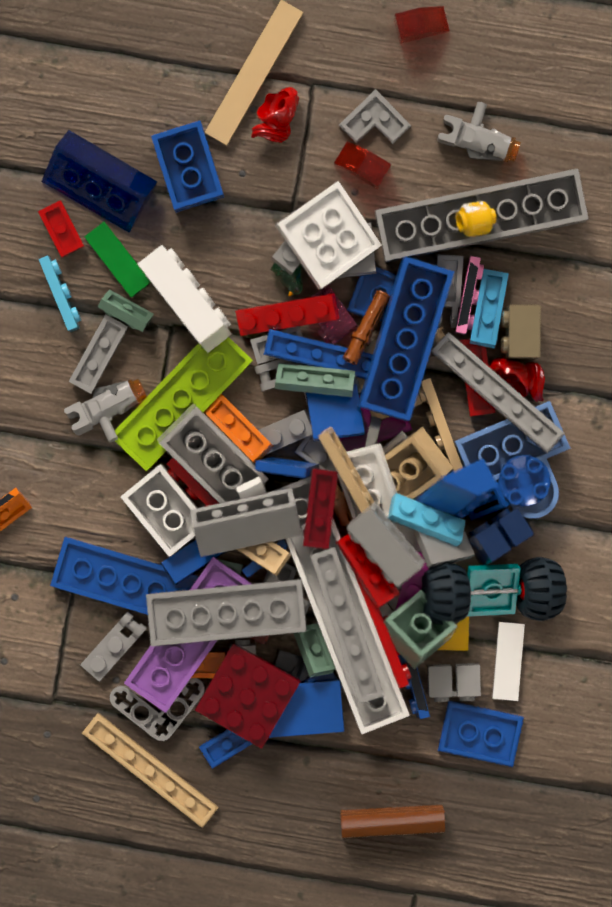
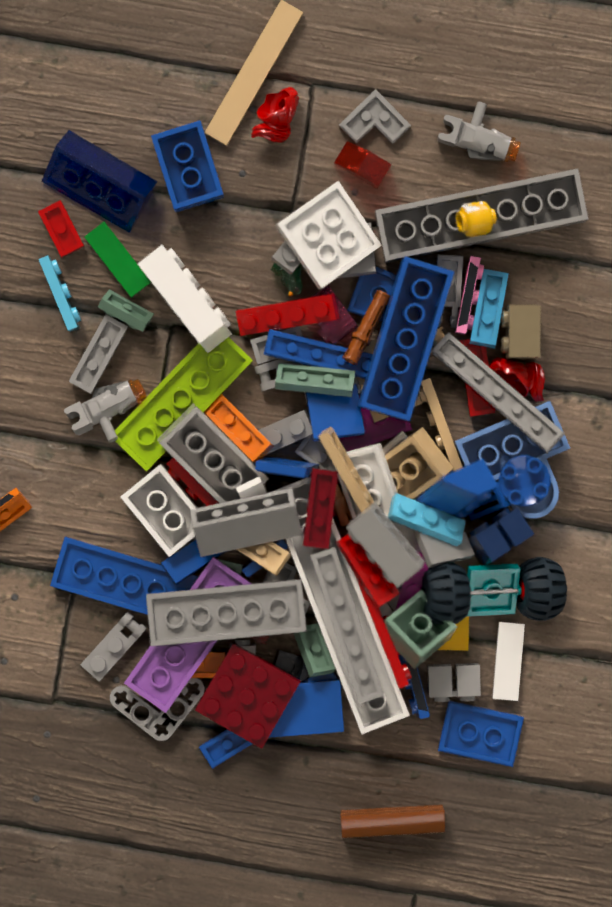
tan tile [82,712,218,828] -> none
light grey tile [365,417,381,447] -> none
clear red slope [394,6,450,44] -> none

